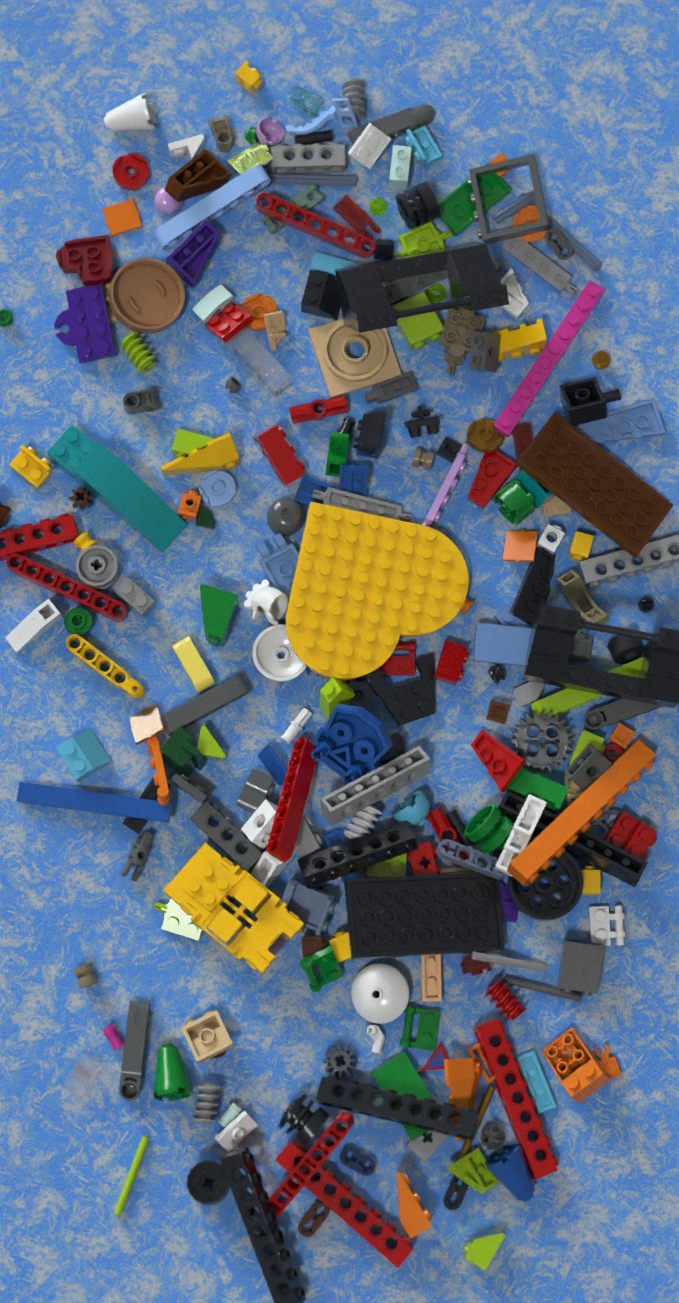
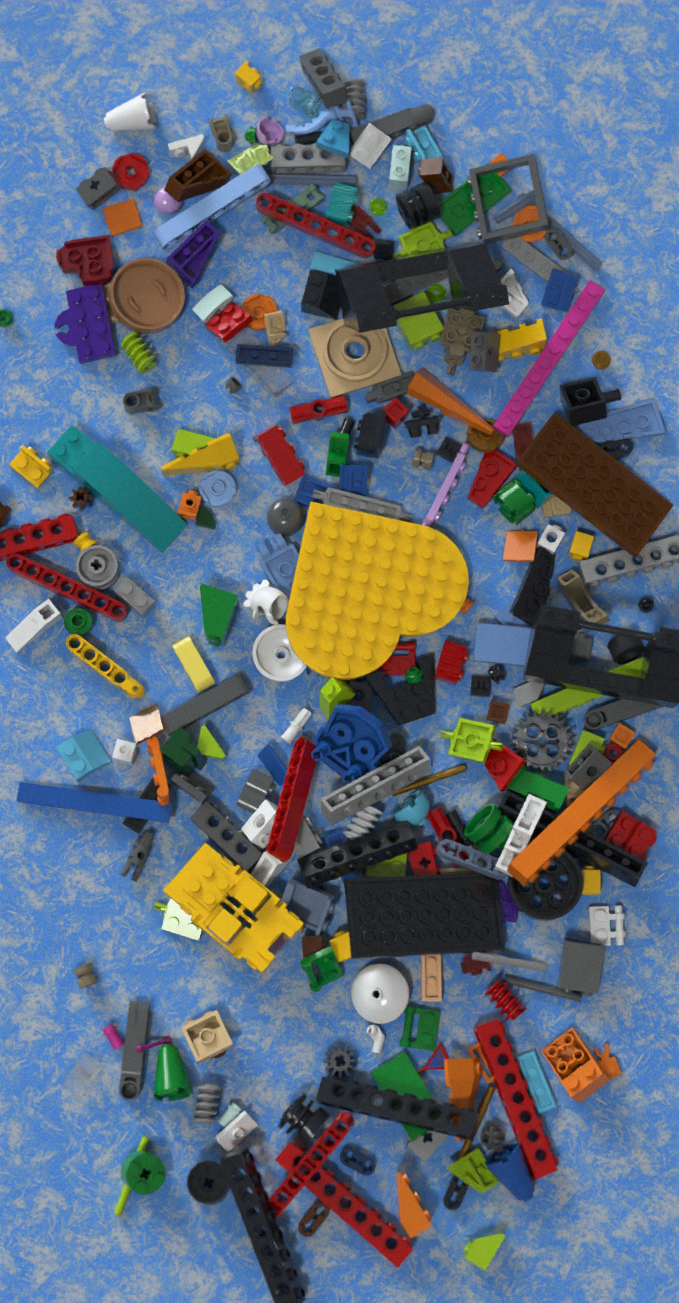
none -> dark grey brick [76,167,123,210]
none -> white brick [112,739,138,765]
none -> green brick [120,1150,165,1195]
none -> magenta hinge [136,1036,172,1053]
none -> dark blue tile [235,344,293,368]
none -> dark grey brick [299,48,348,109]
none -> dark azure wing [316,119,349,159]
none -> teal brick [325,182,360,227]
none -> red brick [382,397,409,429]
none -> pearl gold bar [392,764,466,797]
none -> green plate [404,667,423,683]
none -> orange wedge [407,367,494,436]
none -> reddish brown brick [418,157,454,193]
none -> lime plate [441,718,503,764]
none -> black tile [470,676,491,697]
none -> blue plate [541,269,578,313]
none -> black beam [600,439,633,460]

